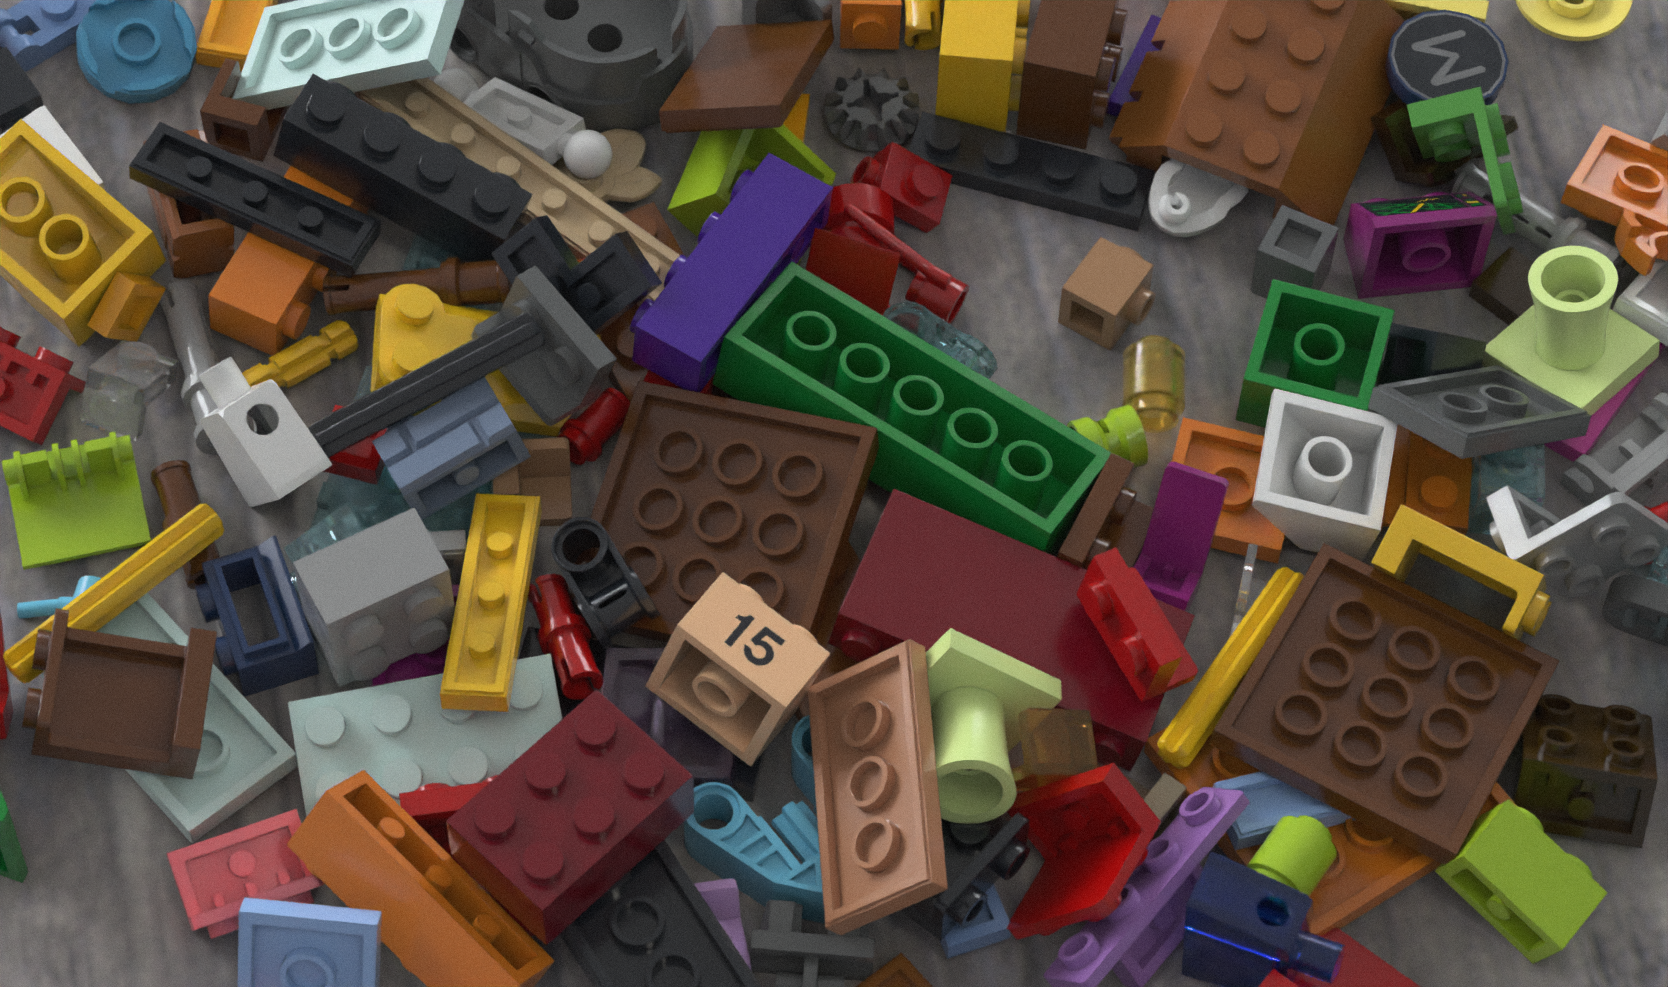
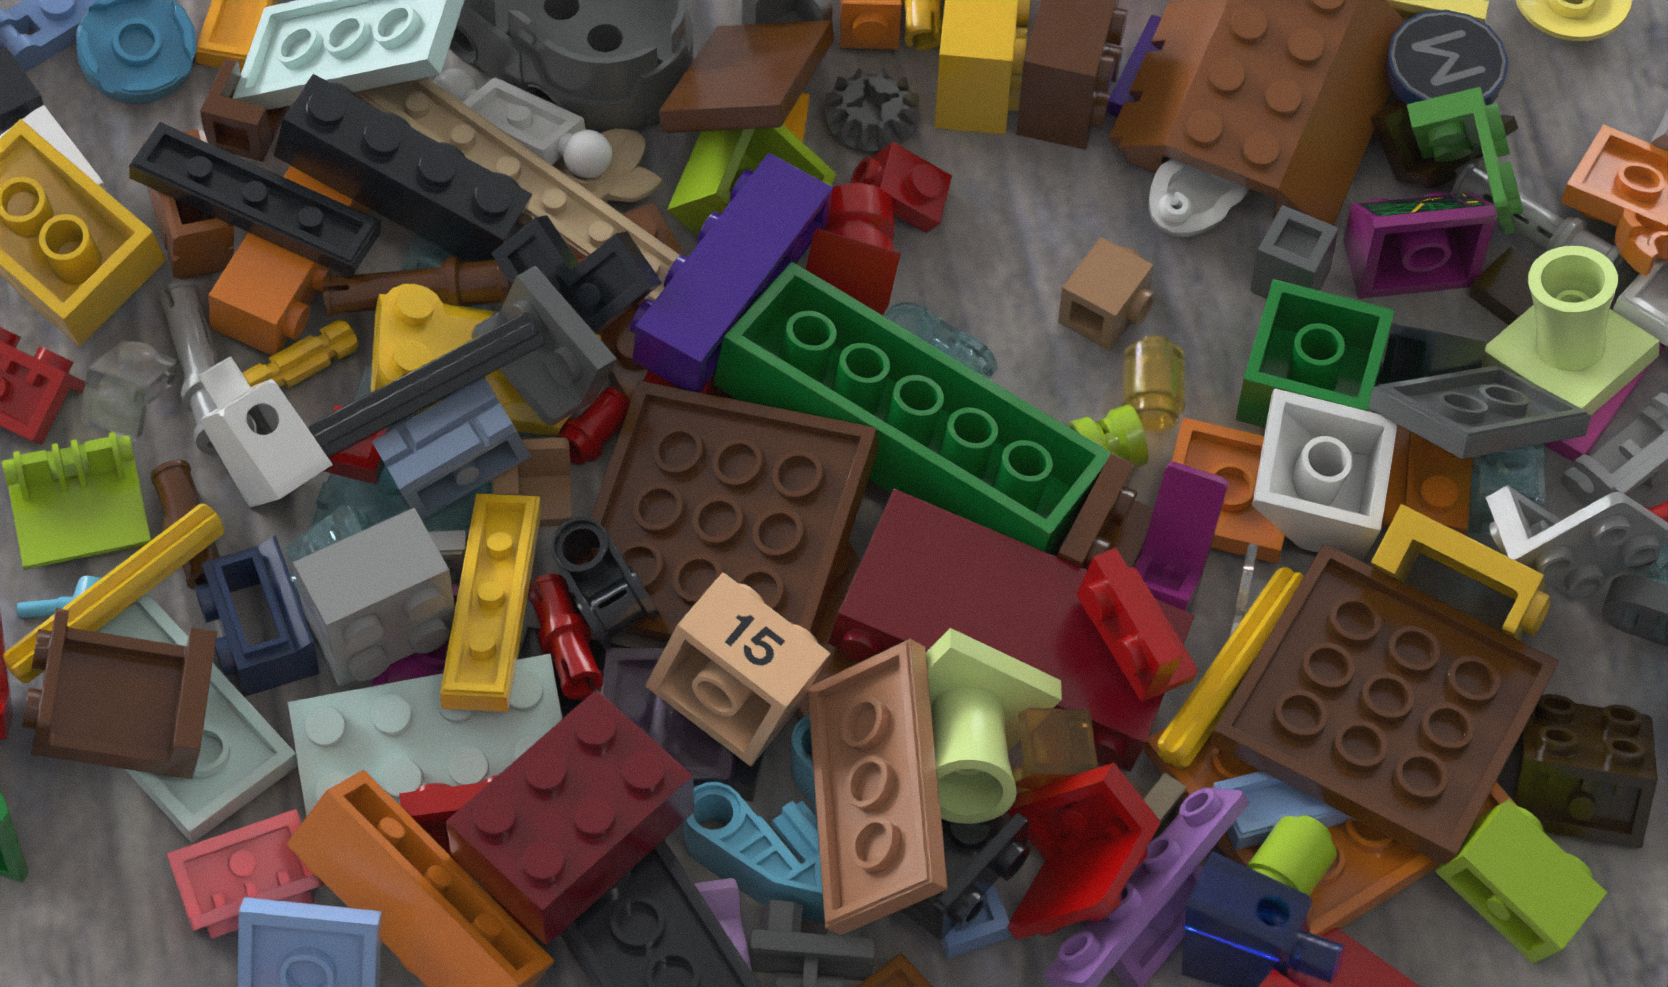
light orange tile [87,271,166,342] -> none
red plant [844,204,969,333] -> none
black plate [909,112,1155,232] -> none

